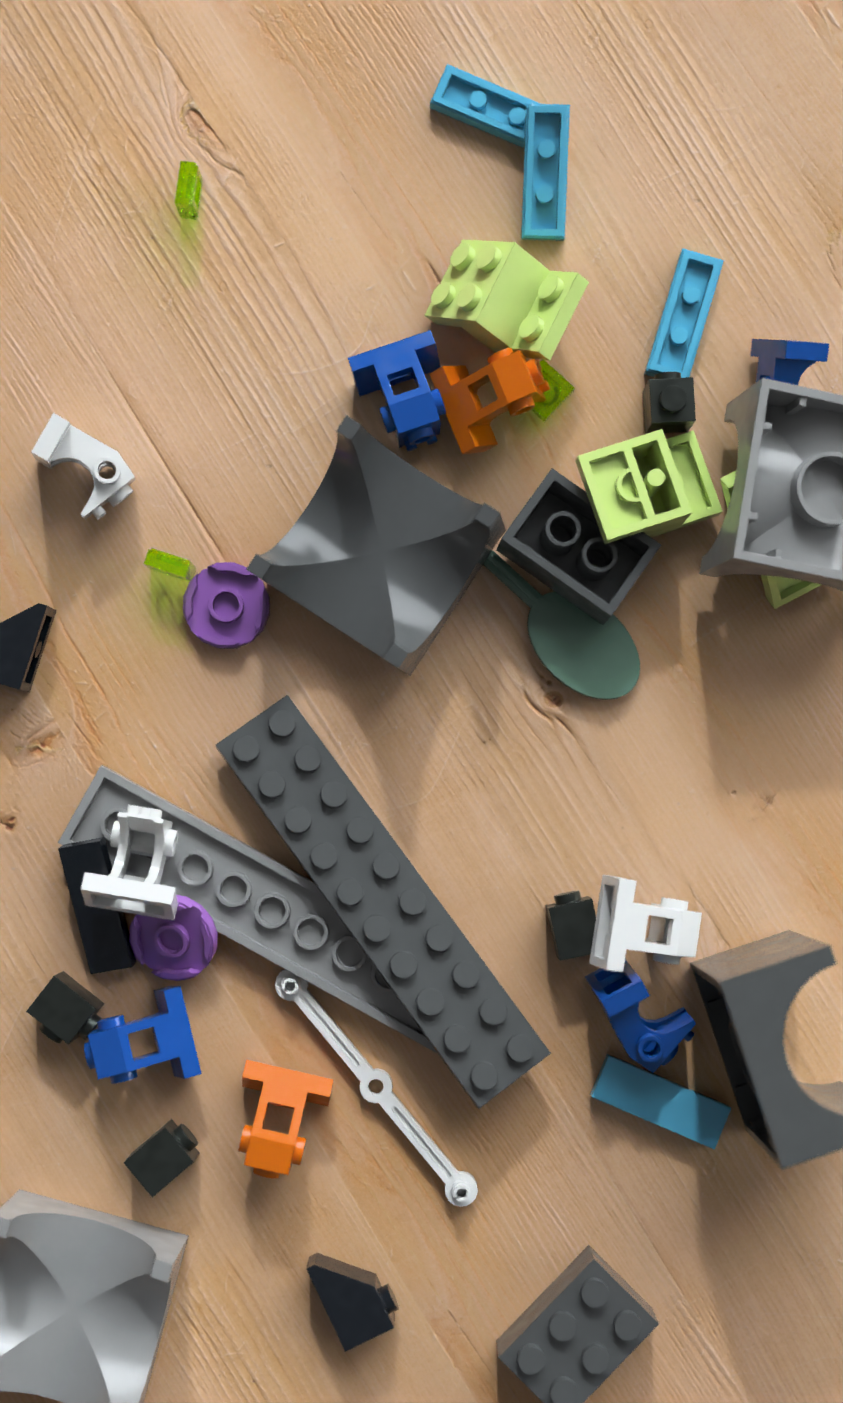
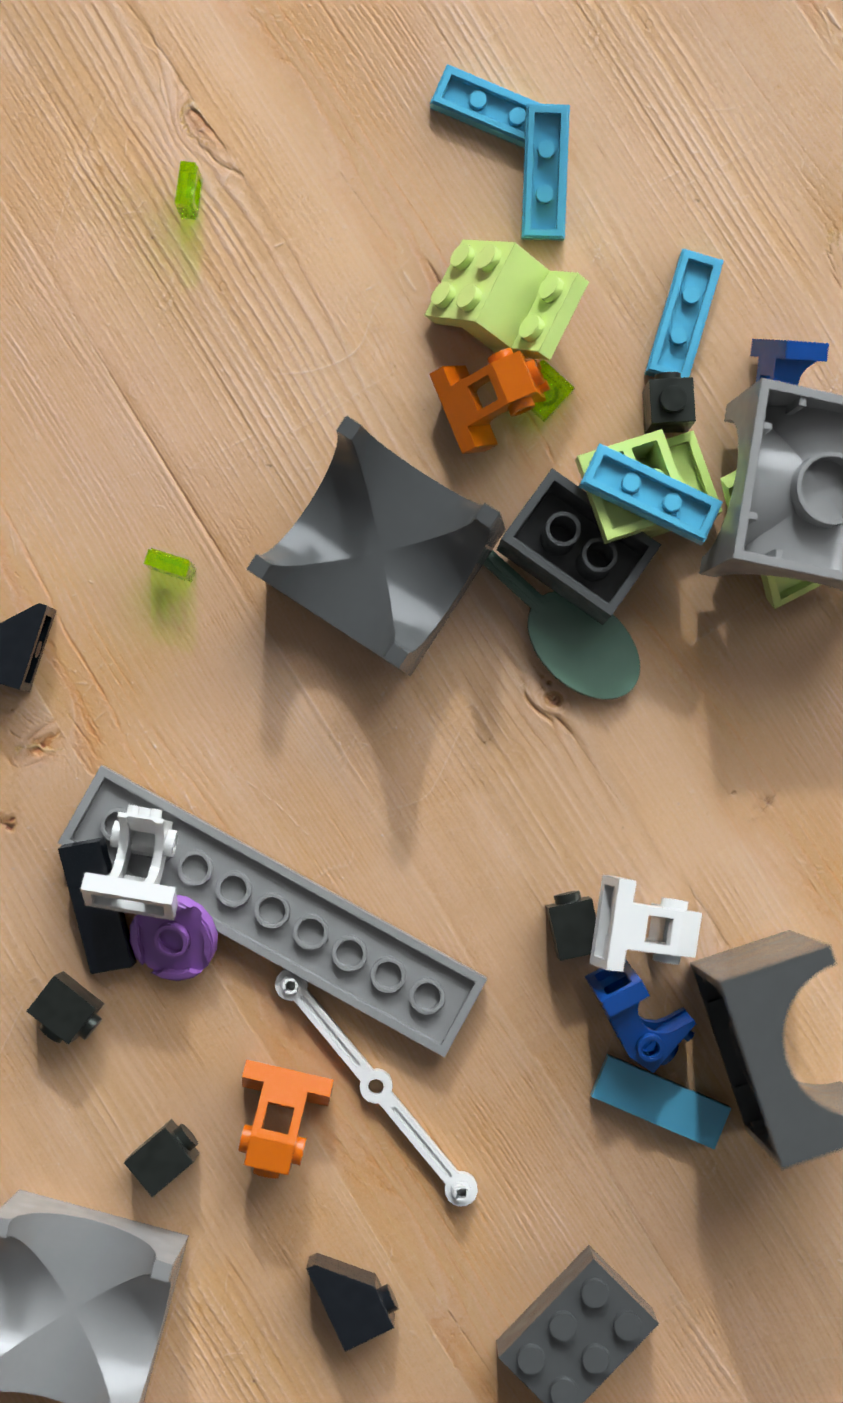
white tile [31,413,135,520] -> none
blue tile [84,986,202,1084] -> none
medium lavender tile [183,562,270,649] -> none
dark grey plate [215,695,551,1109] -> none
blue tile [348,330,446,451] -> none
none -> medium azure tile [579,443,723,545]

